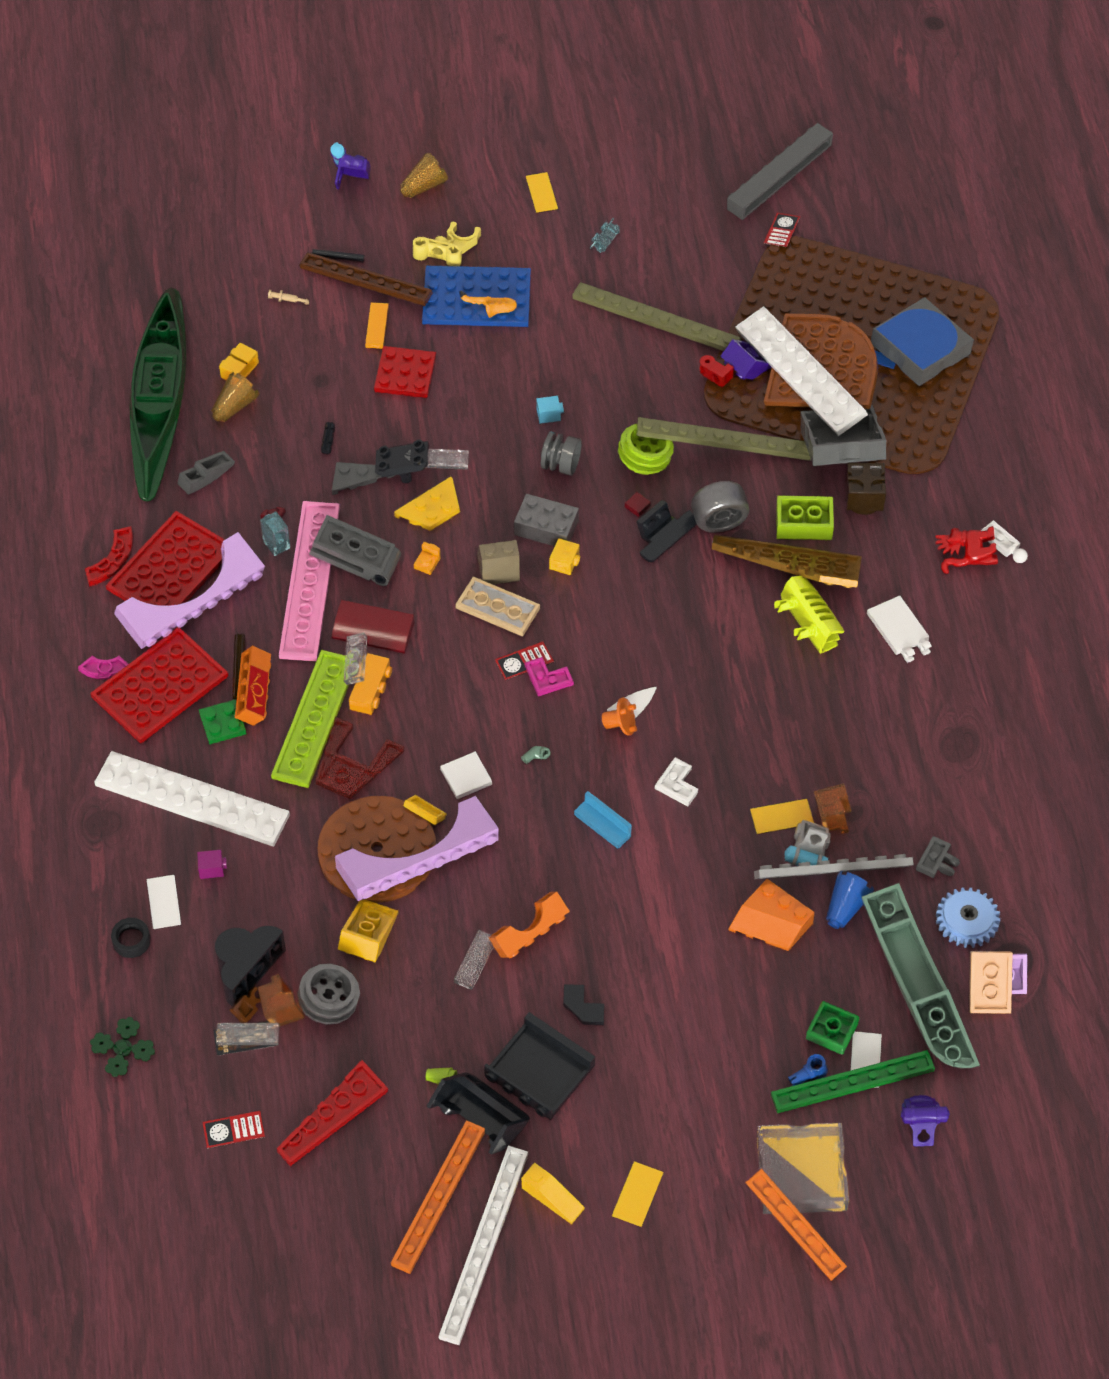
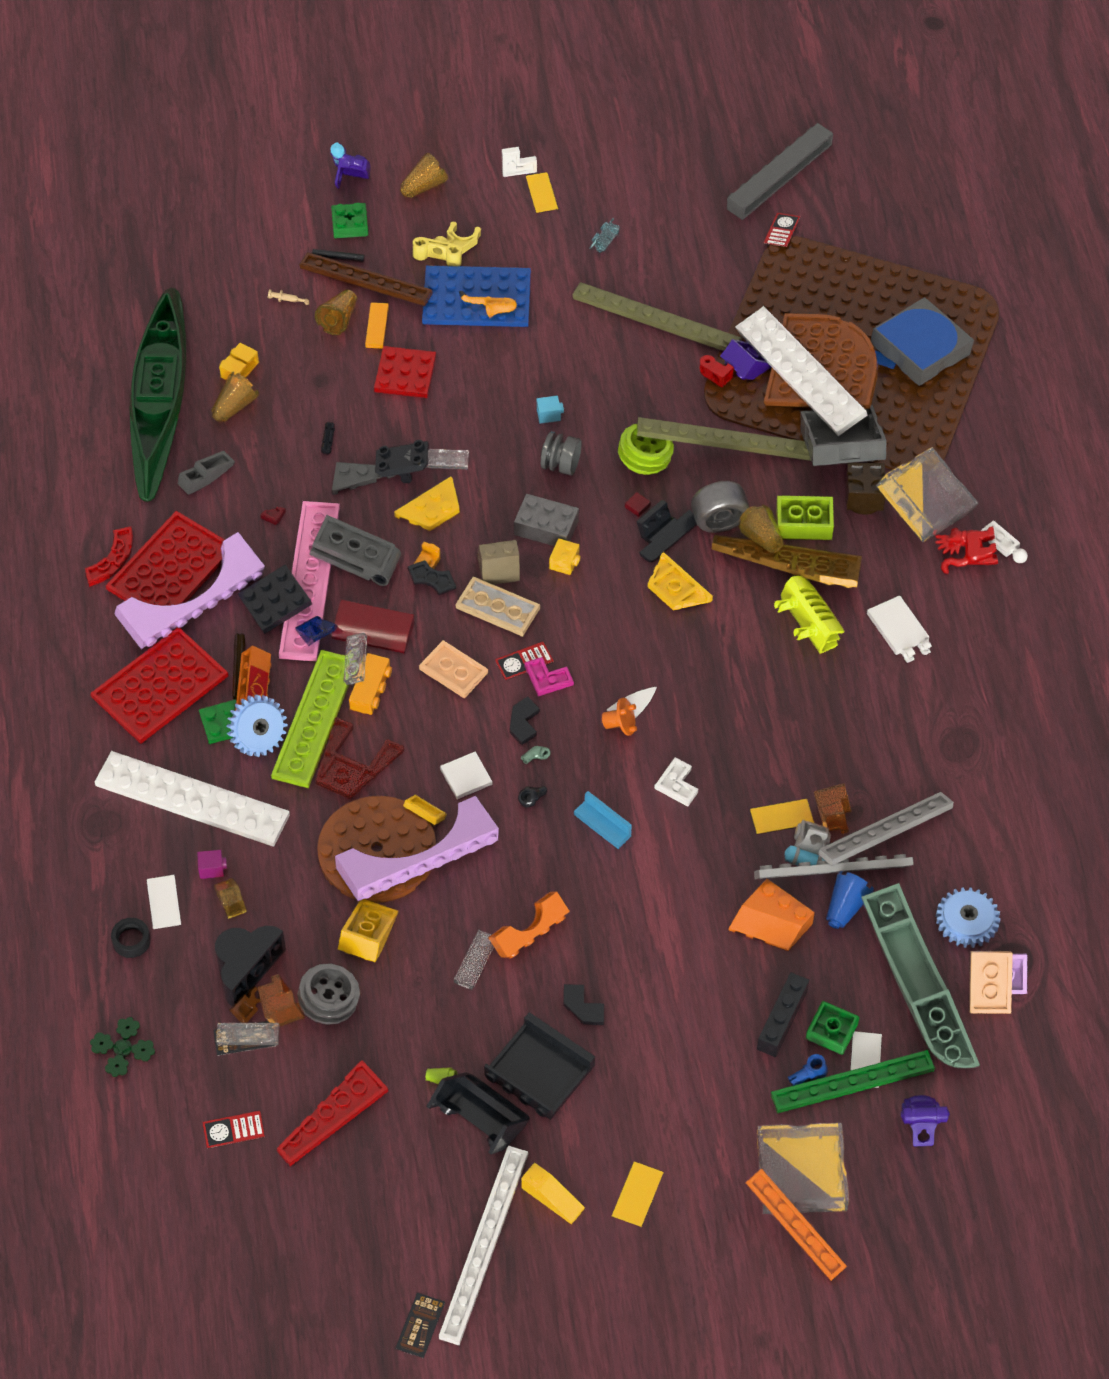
dark pink tile [78,656,128,680] -> none
clear light blue brick [260,511,290,556] -> none
orange plate [391,1120,485,1274] -> none
dark grey hinge [916,836,960,878] -> none
none -> clear yellow slope [214,878,247,919]
none -> light blue gear [227,695,287,757]
none -> black plate [238,565,312,634]
none -> clear blue slope [295,616,338,646]
none -> clear yellow cone [315,290,357,335]
none -> green brick [331,203,368,238]
none -> black sticker [395,1293,445,1358]
none -> black tile [407,560,456,595]
none -> light nougat plate [419,640,488,699]
none -> white tile [502,147,537,177]
none -> black tile [510,696,540,745]
none -> black animal [518,786,547,808]
none -> yellow wing [648,552,713,610]
none -> clear yellow cone [739,505,783,553]
none -> black brick [757,972,809,1057]
none -> light grey plate [819,792,954,866]
none -> clear tile [876,447,979,542]

